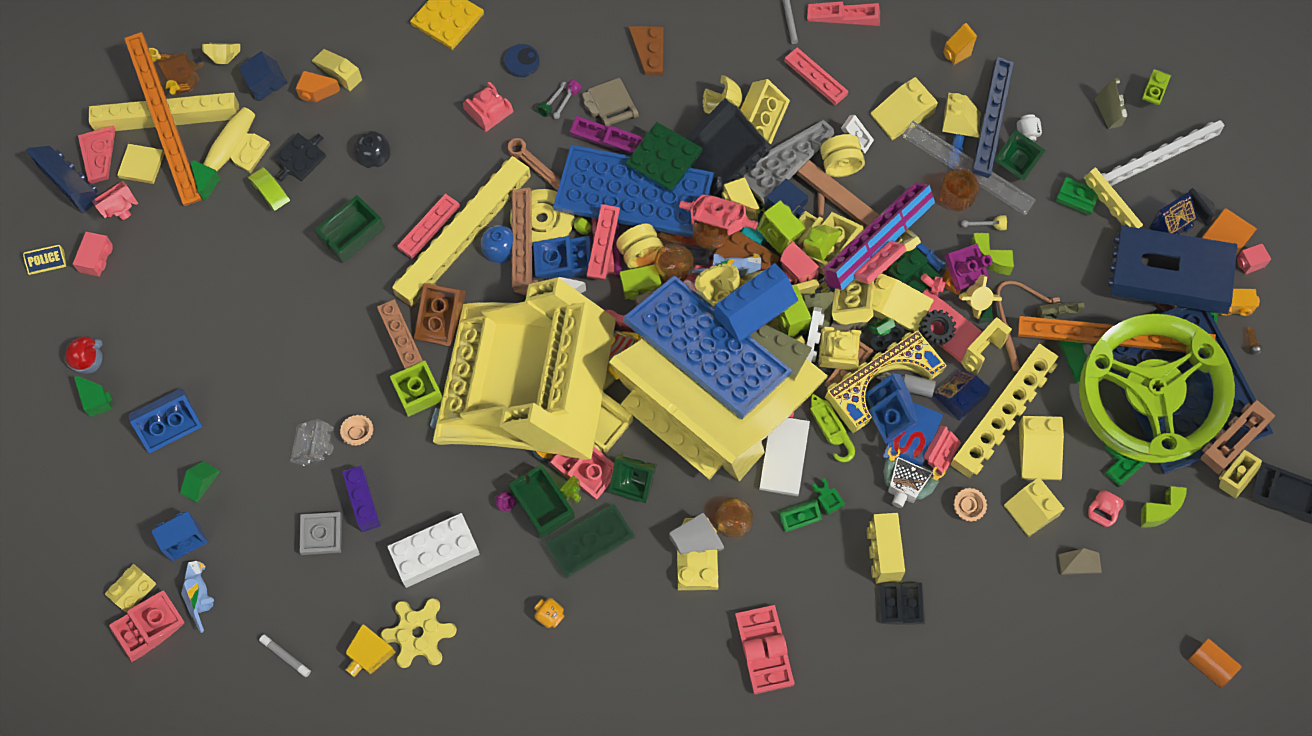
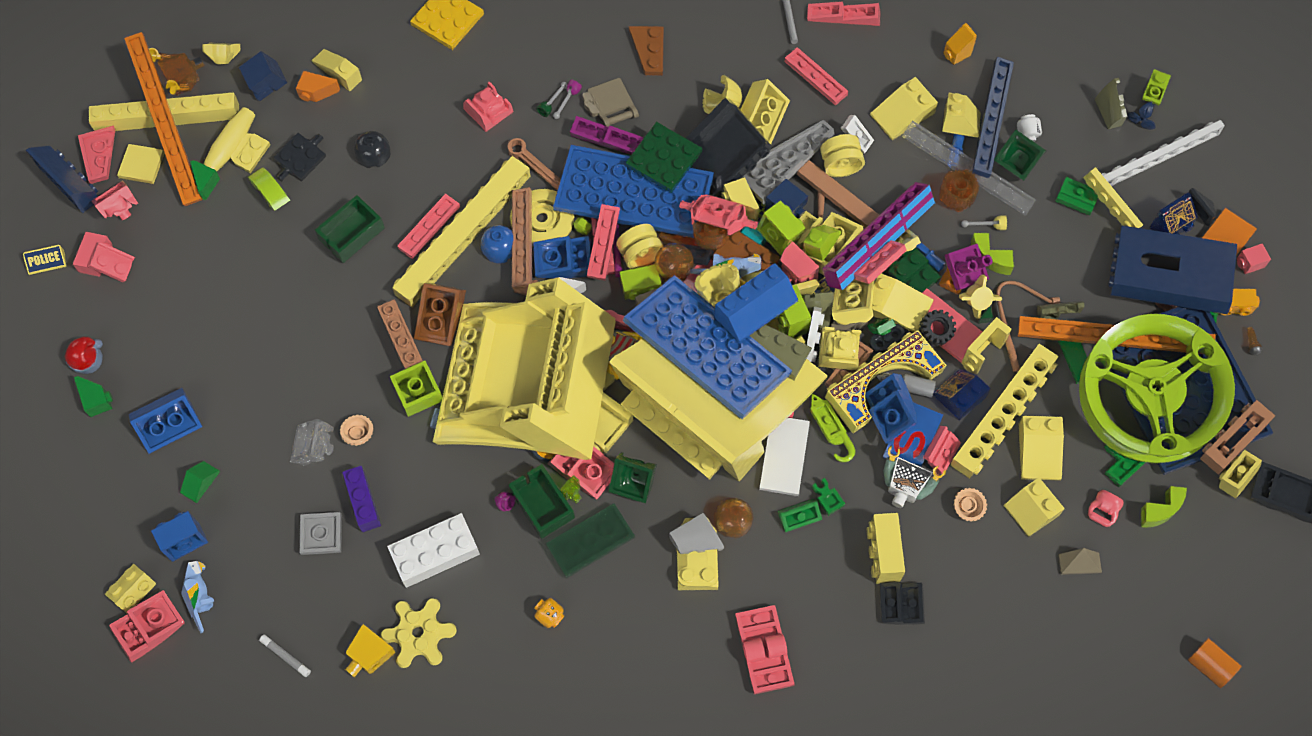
dark blue tile [504,44,540,77] -> none
coral plate [921,274,946,295] -> none
none -> coral plate [88,242,135,282]
none -> dark blue plant [1127,102,1156,130]

